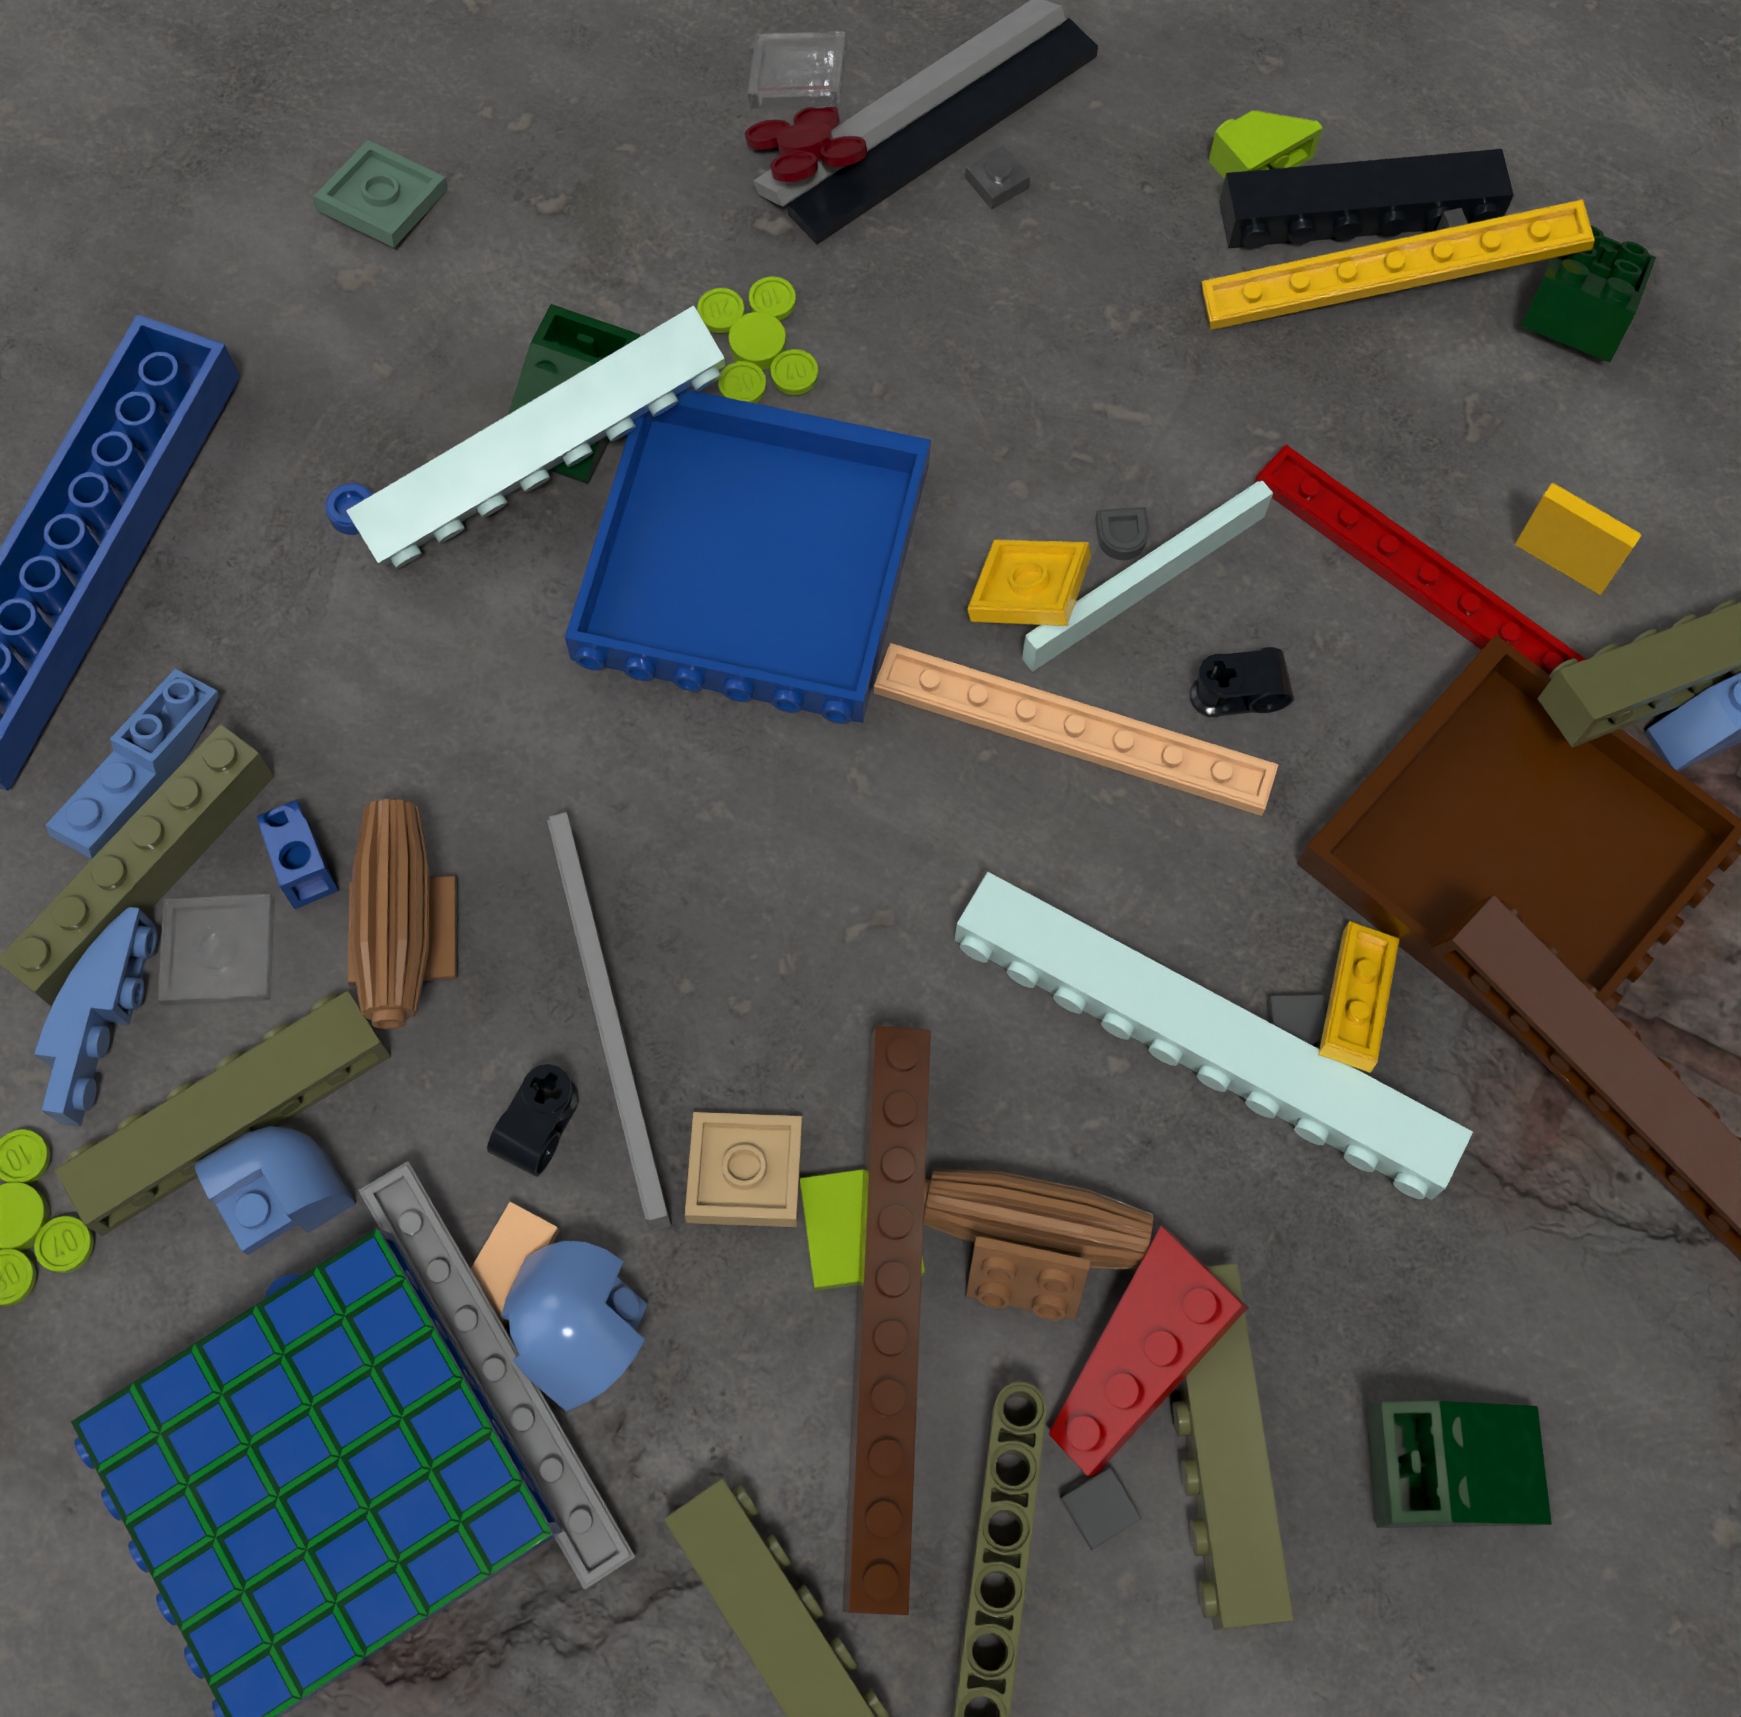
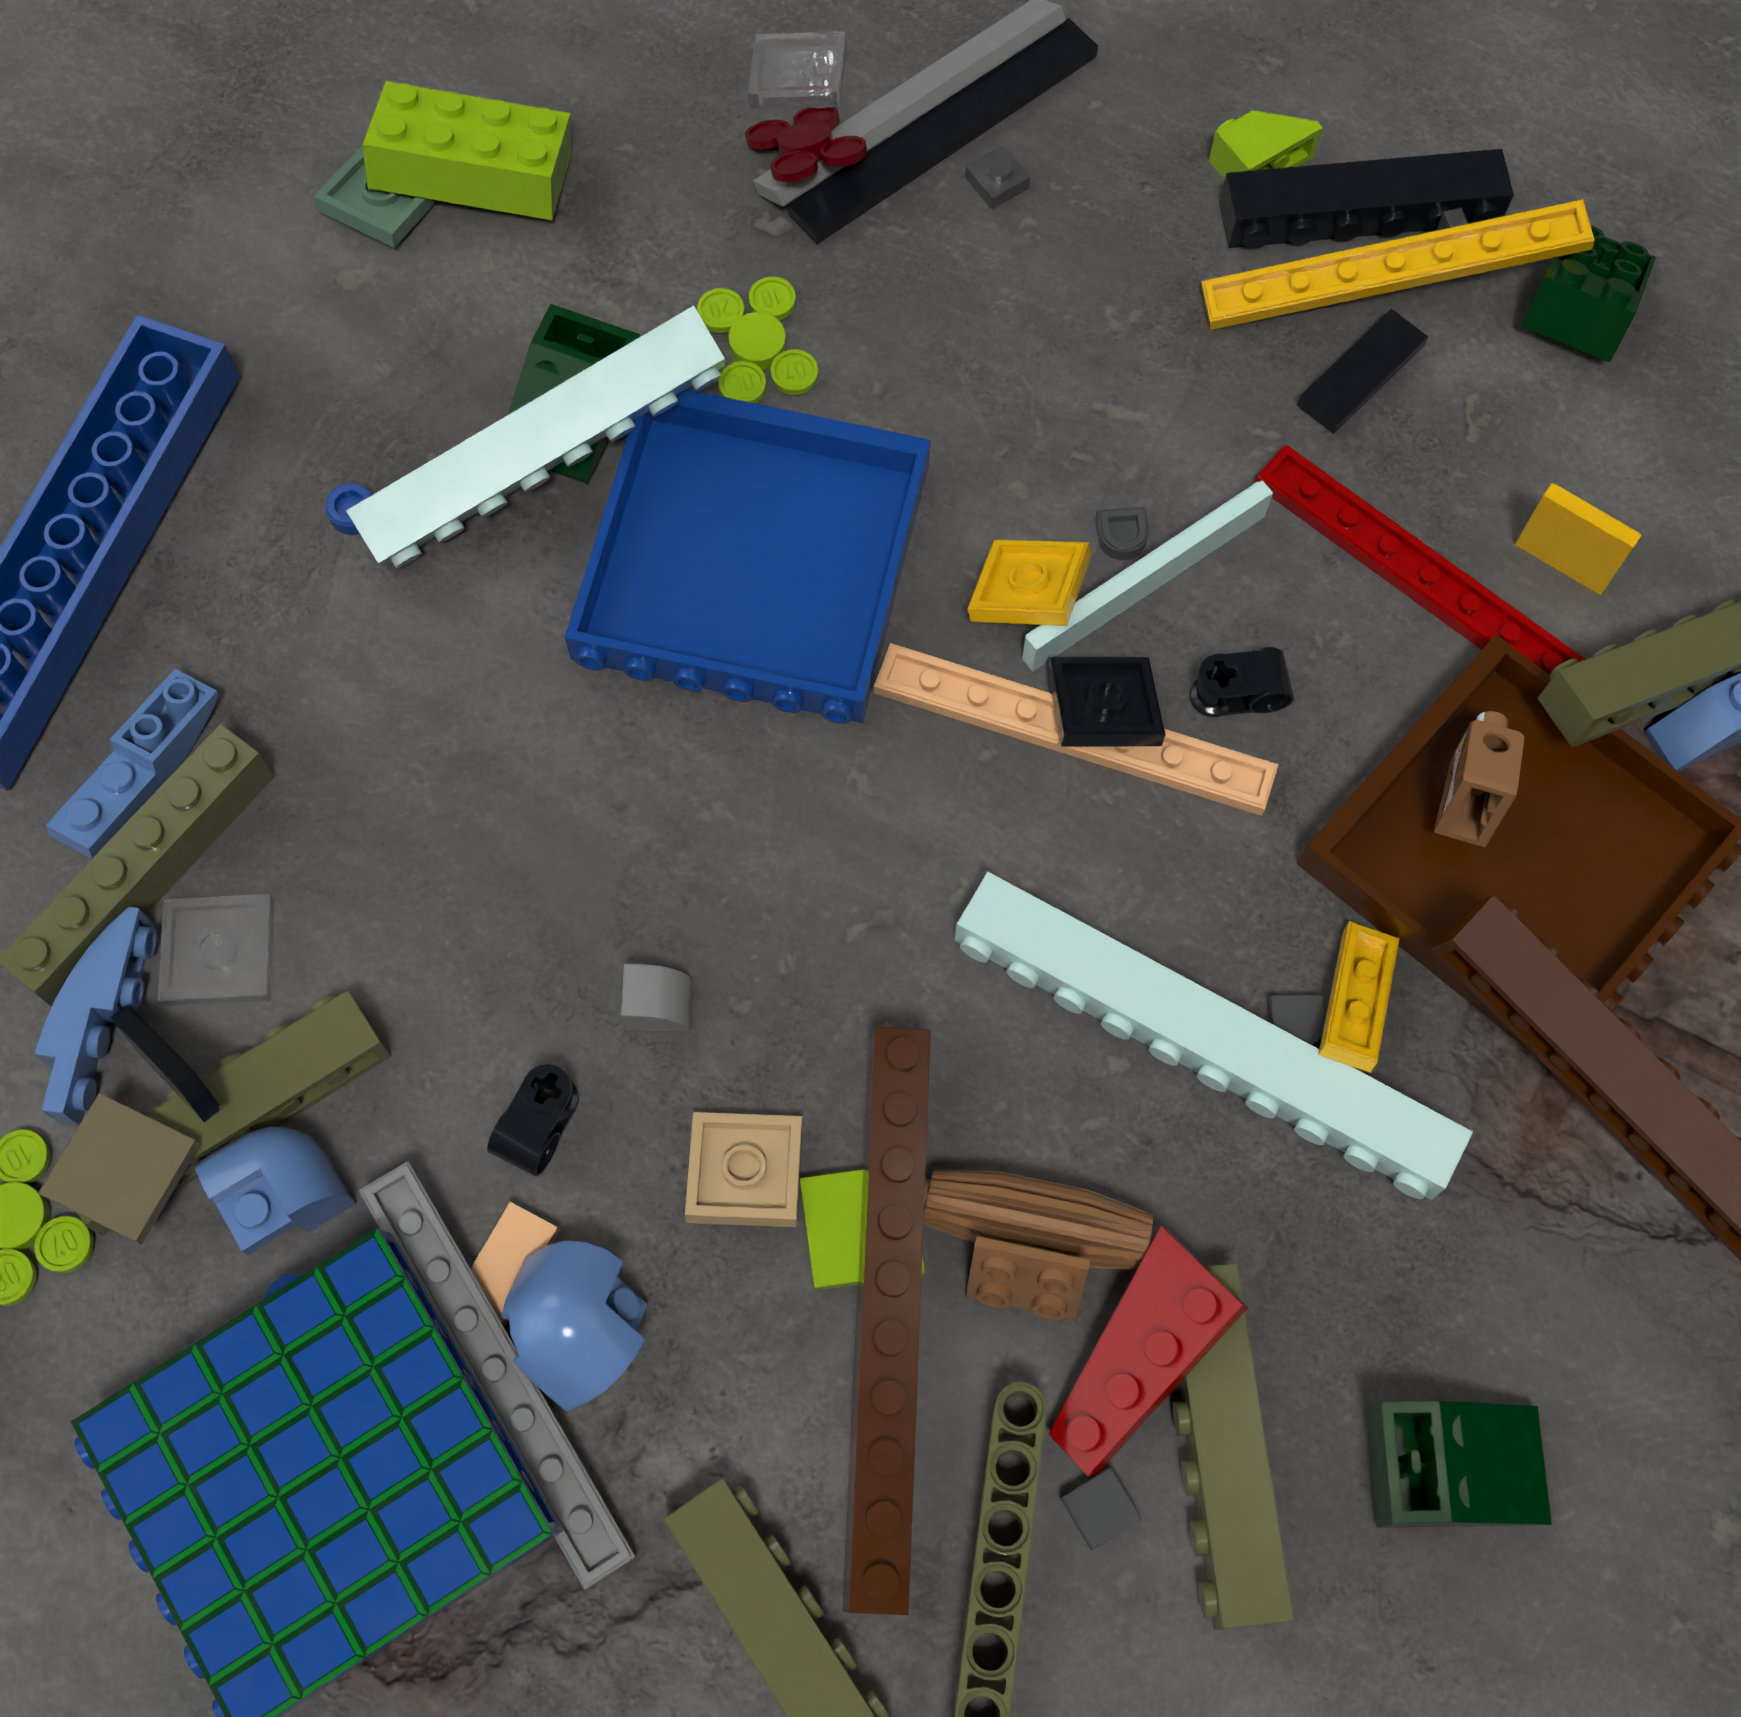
blue leg [257,799,339,909] -> none
medium nougat plate [348,799,457,1029] -> none
light grey tile [547,812,672,1231] -> none
none -> dark tan tile [38,1093,201,1245]
none -> black tile [110,1005,220,1122]
none -> lime brick [362,81,571,220]
none -> light grey brick [621,964,693,1032]
none -> black tile [1047,657,1166,747]
none -> black tile [1297,308,1428,434]
none -> medium nougat torso [1434,711,1525,847]

